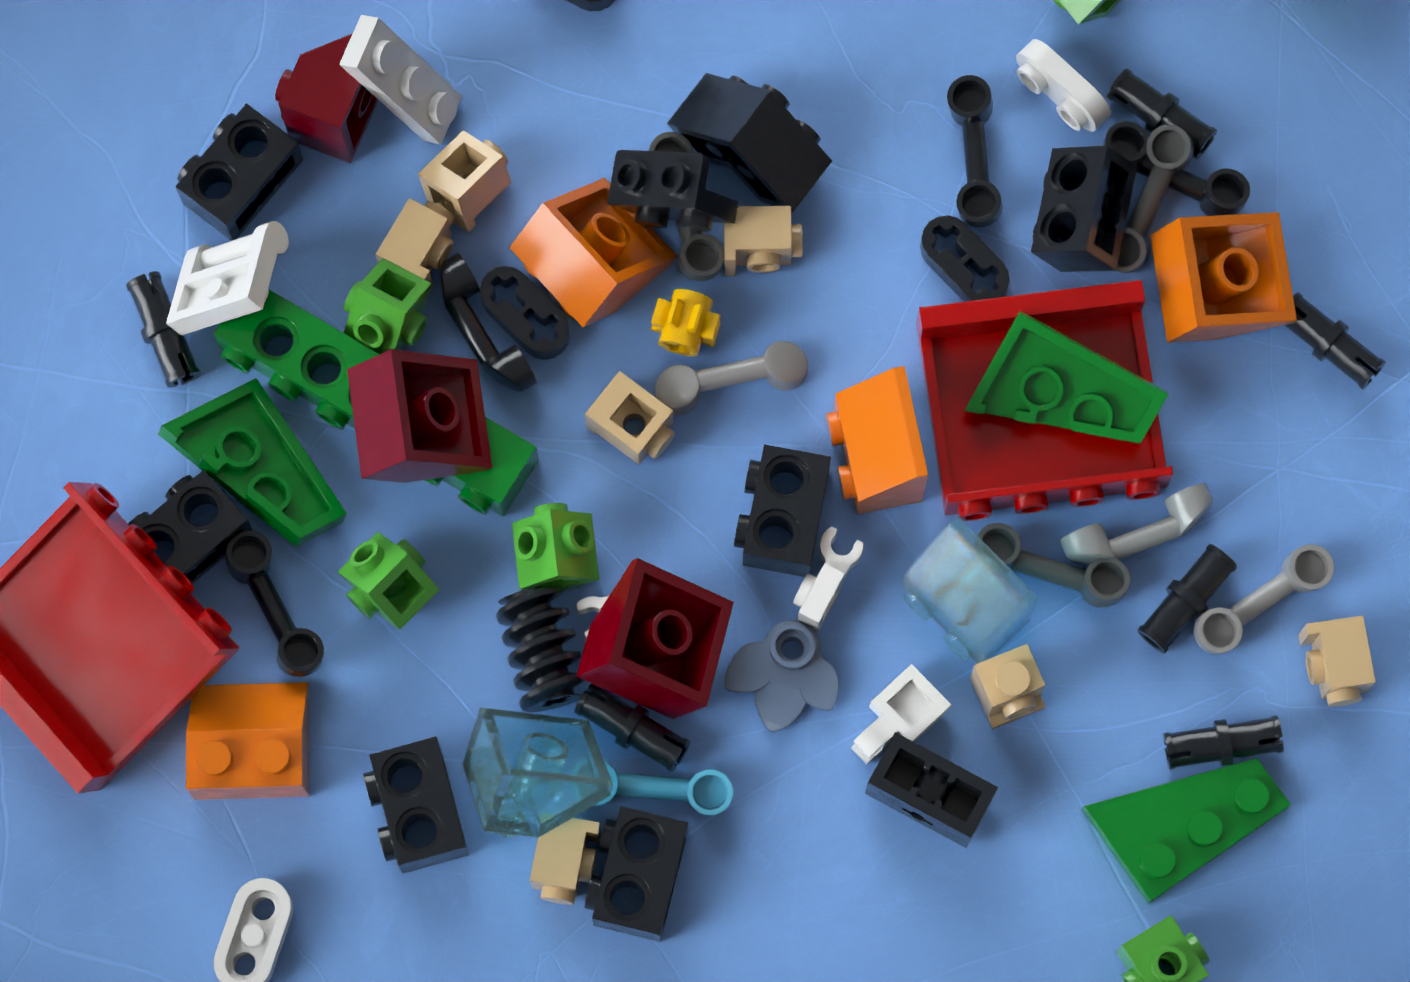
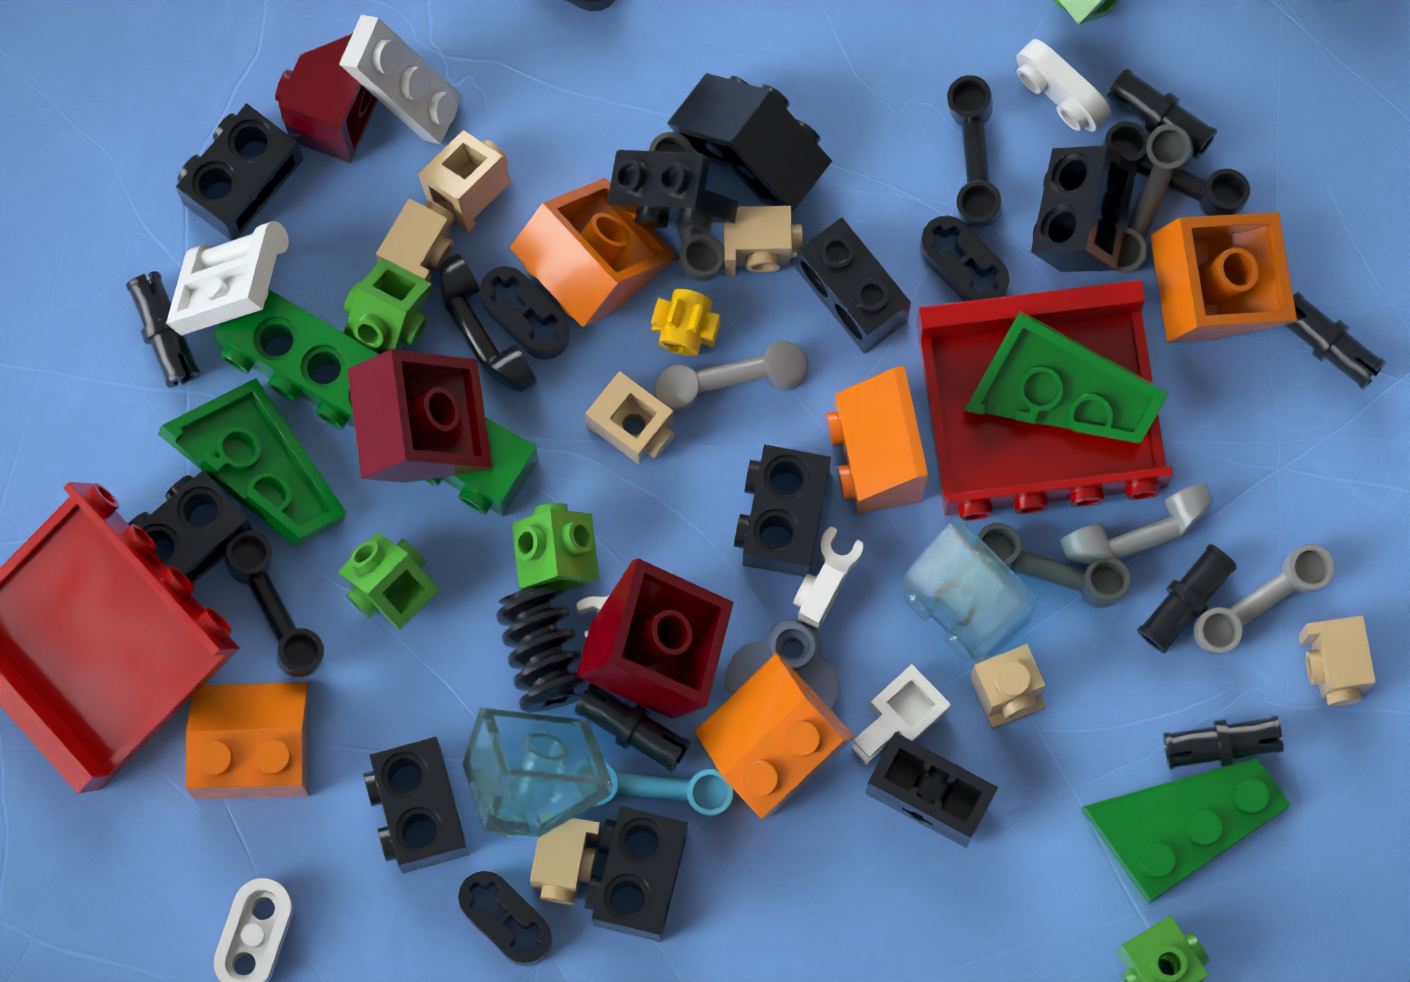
none -> black beam [458,871,552,967]
none -> orange slope [694,653,856,819]
none -> black brick [796,217,911,354]

